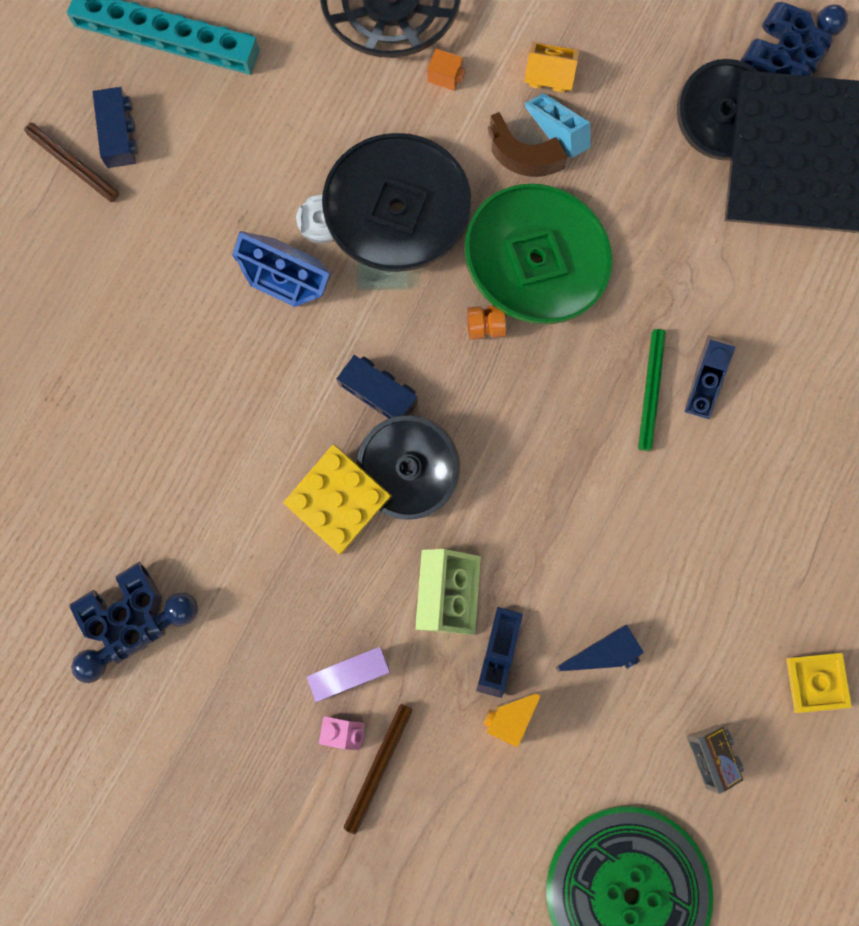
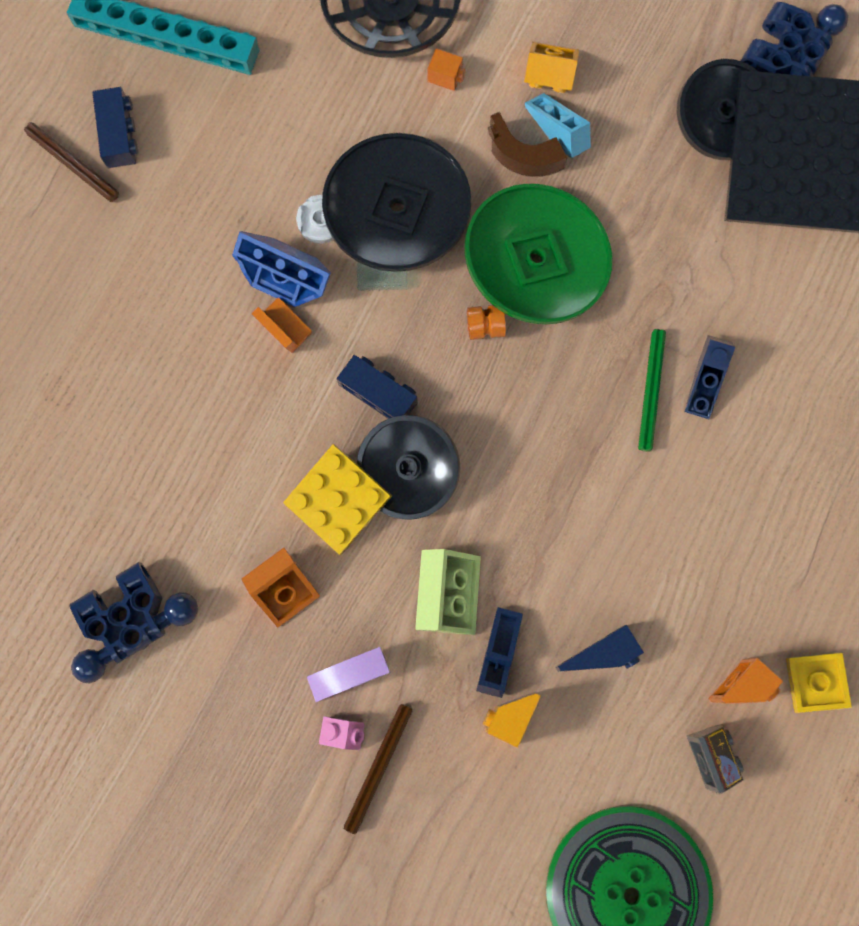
none -> orange slope [241,548,320,628]
none -> orange panel [252,298,312,353]
none -> orange slope [708,658,783,703]

